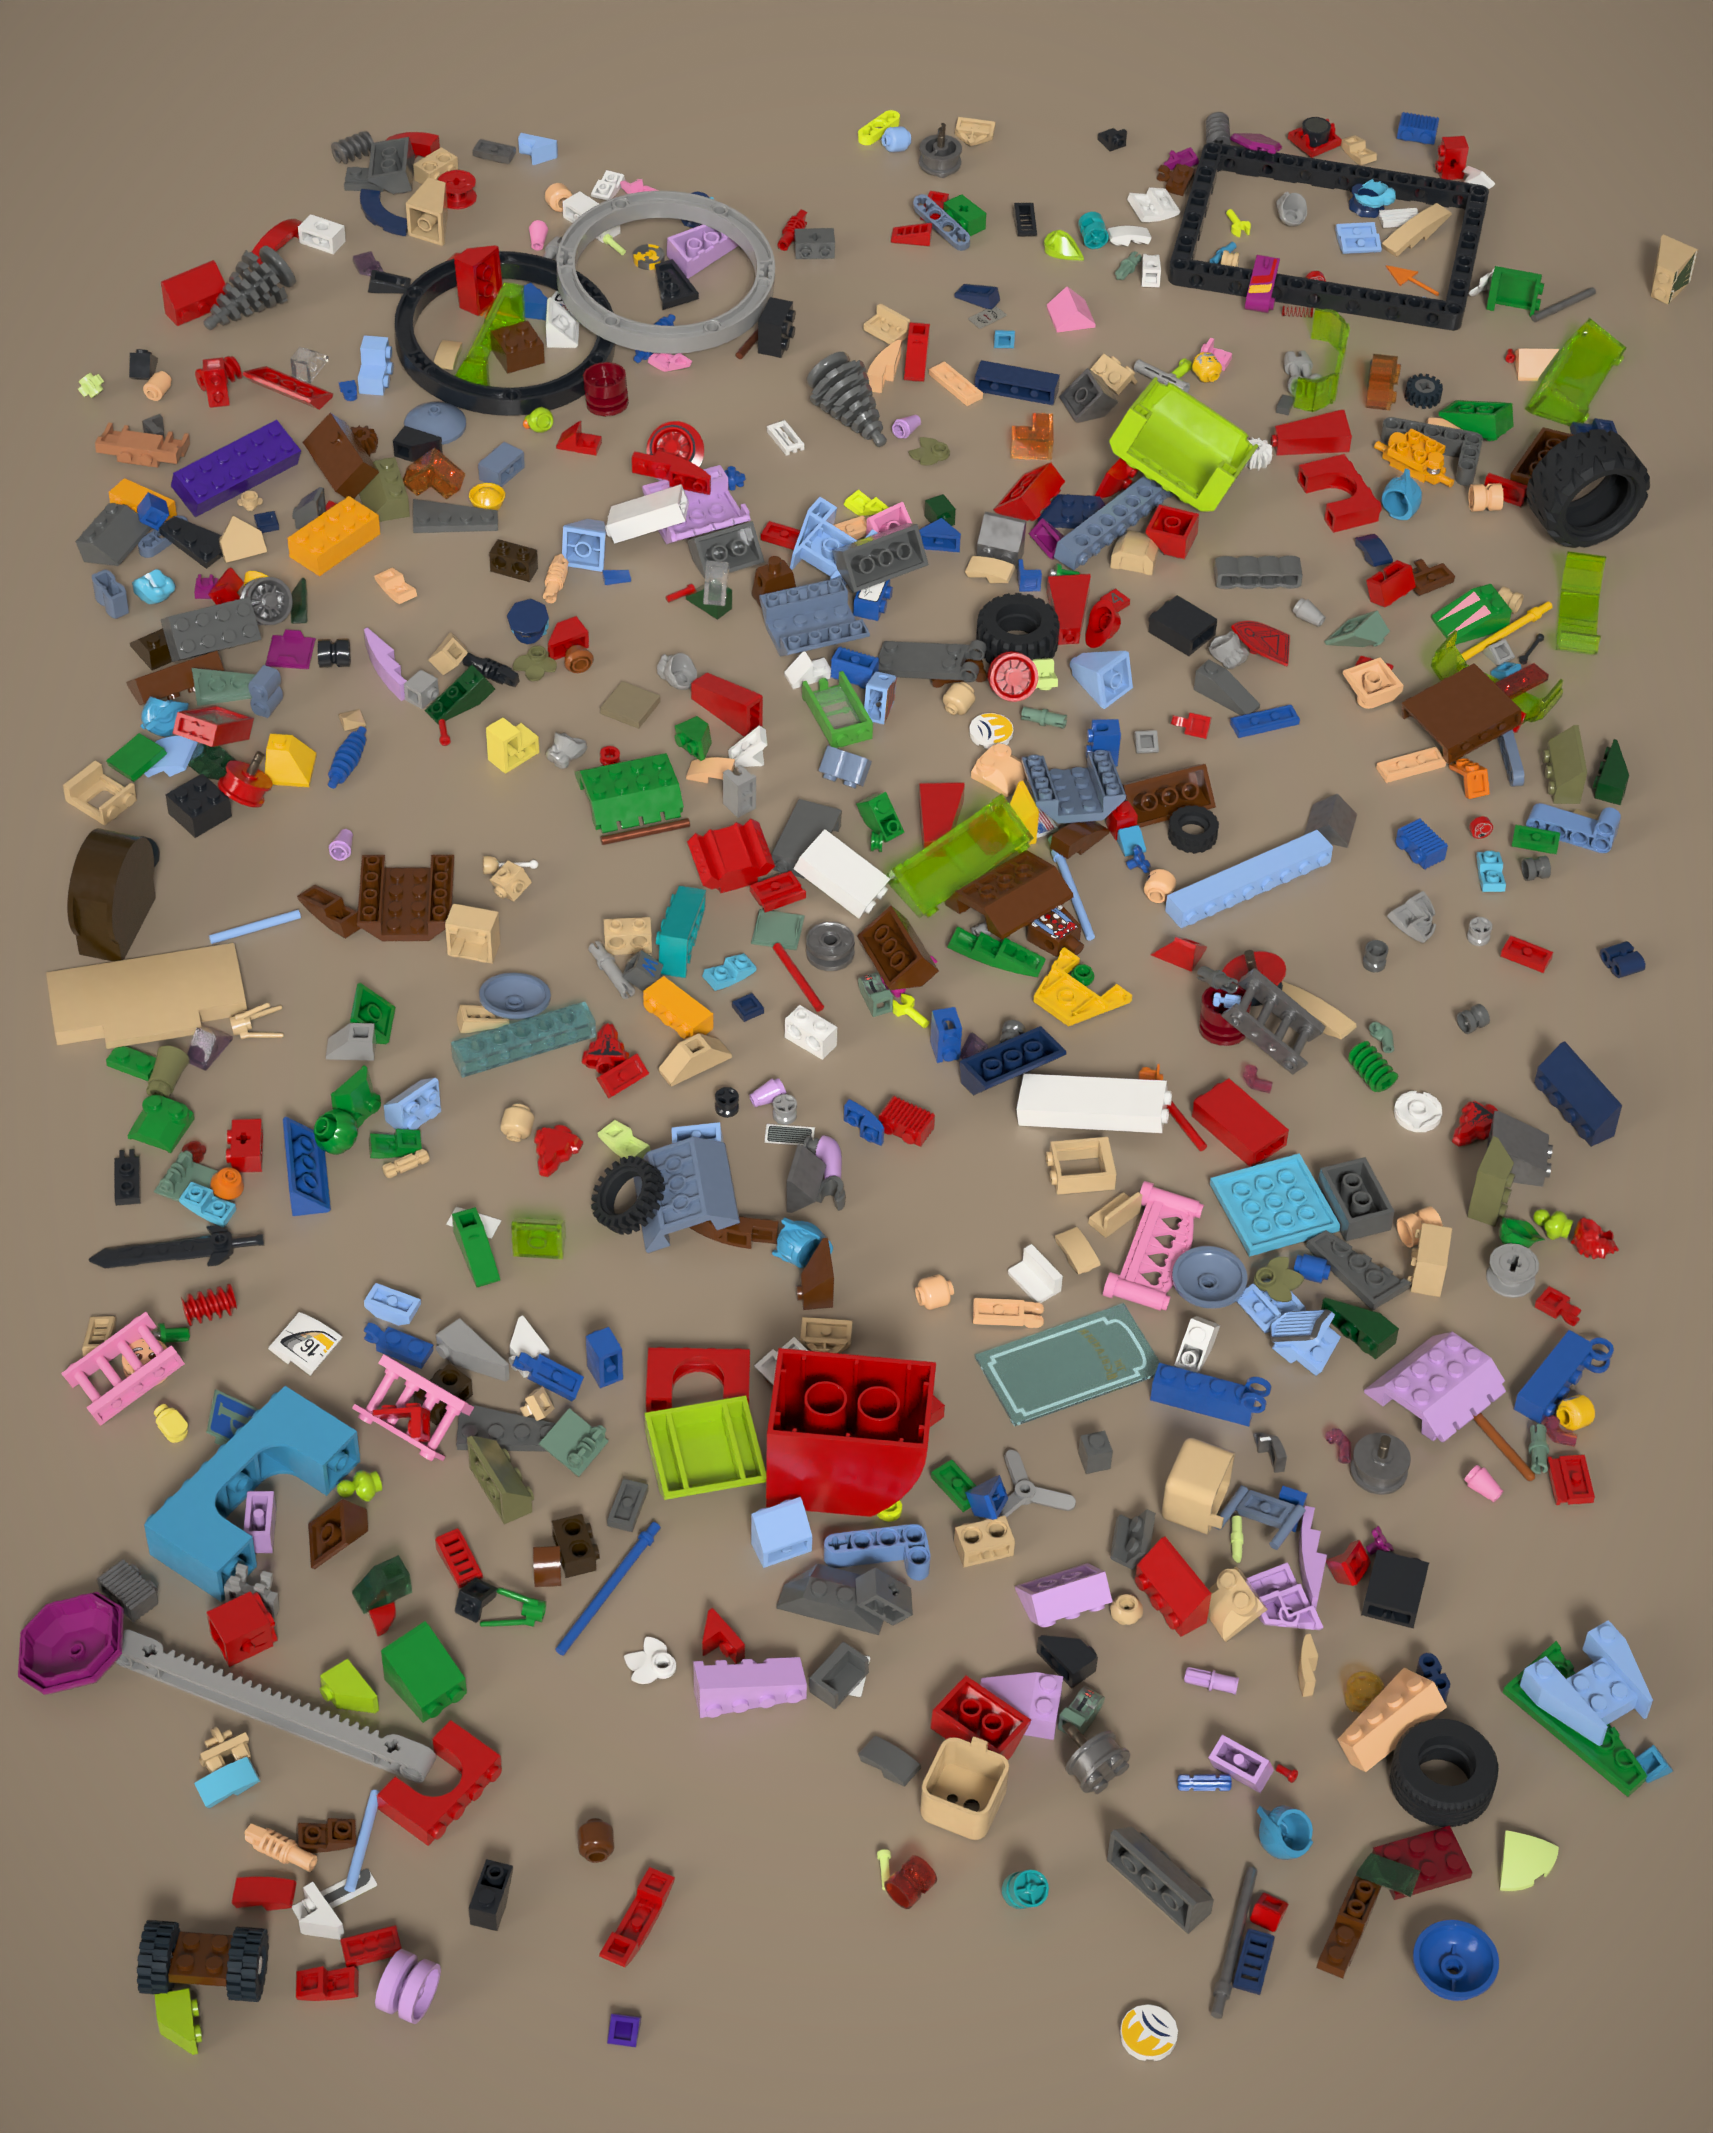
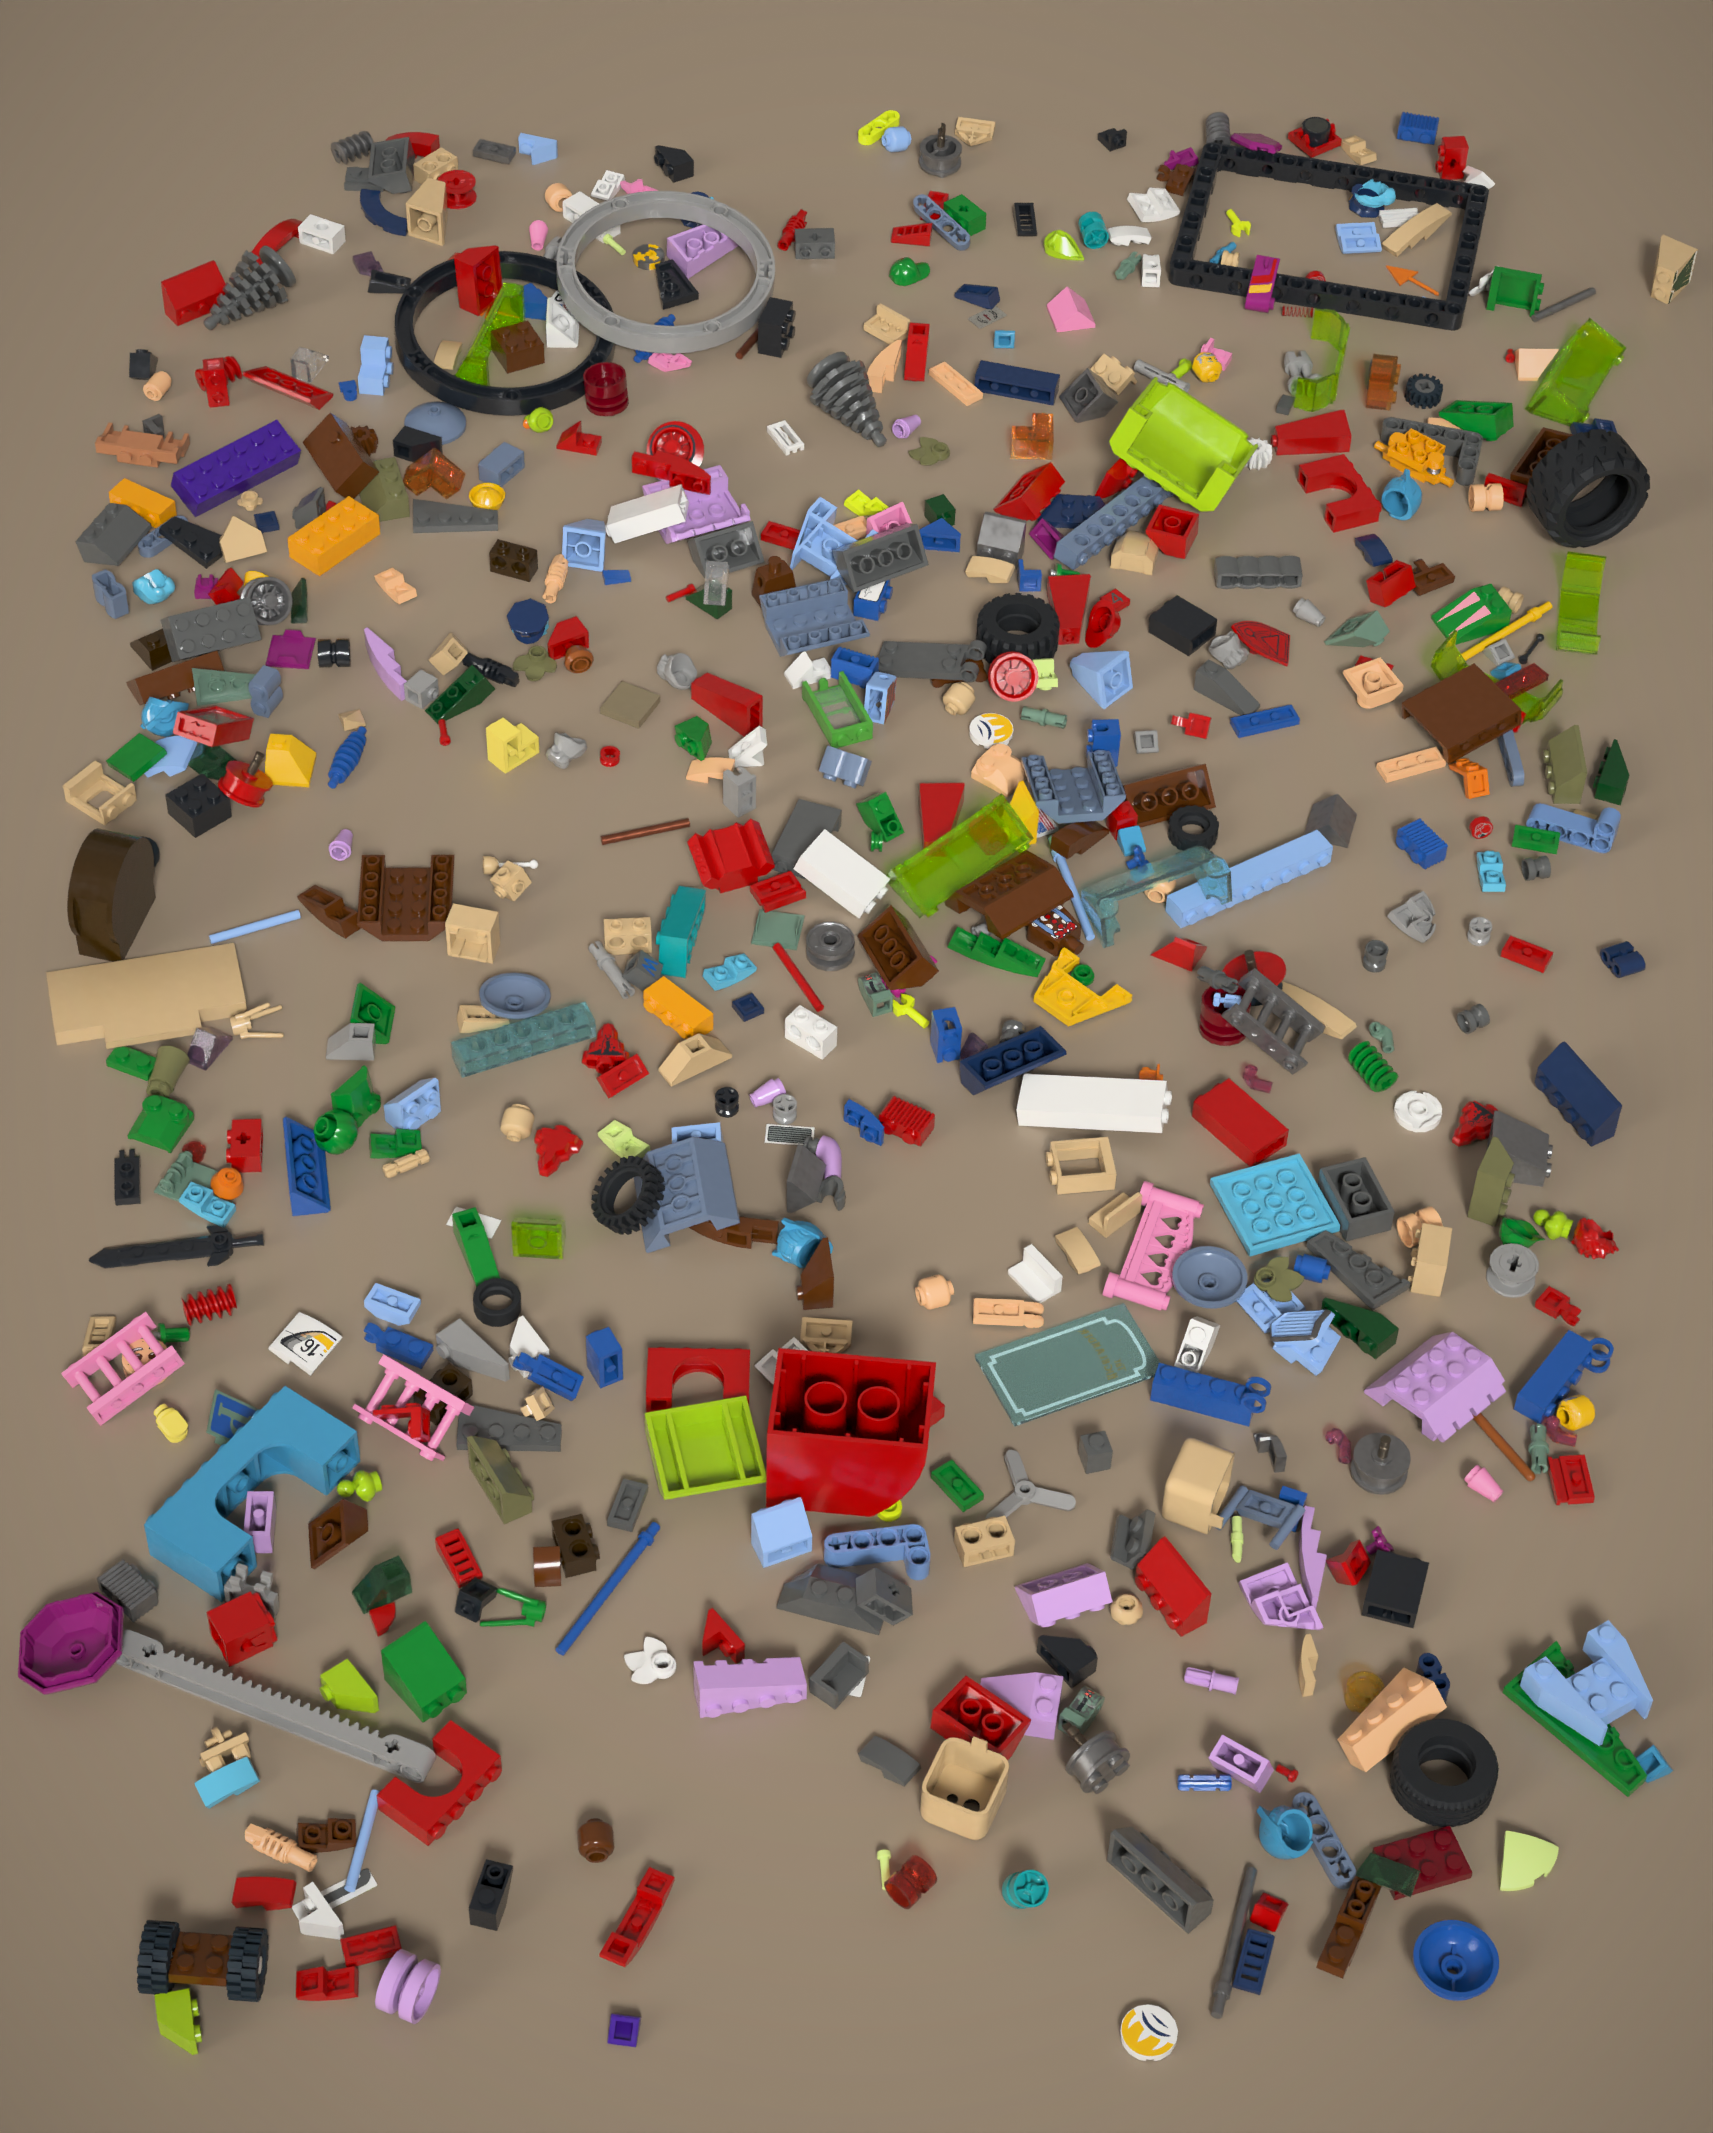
yellowish green gear [78,373,104,398] -> none
blue panel [137,492,169,531] -> none
sand green hinge [539,1408,609,1477] -> none
green slope [575,753,684,834] -> none
blue plant [724,466,746,490] -> none
blue slope [965,1475,1008,1520] -> none
red bar [1166,1101,1207,1151] -> none
tan slope [1208,1566,1268,1642] -> none
light grey hair [1276,192,1307,226] -> none
none -> black tyre [473,1278,521,1327]
none -> black slope [654,145,694,183]
none -> green piece [889,257,930,286]
none -> clear light blue windscreen [1081,846,1232,948]
none -> sand blue beam [1291,1792,1356,1889]

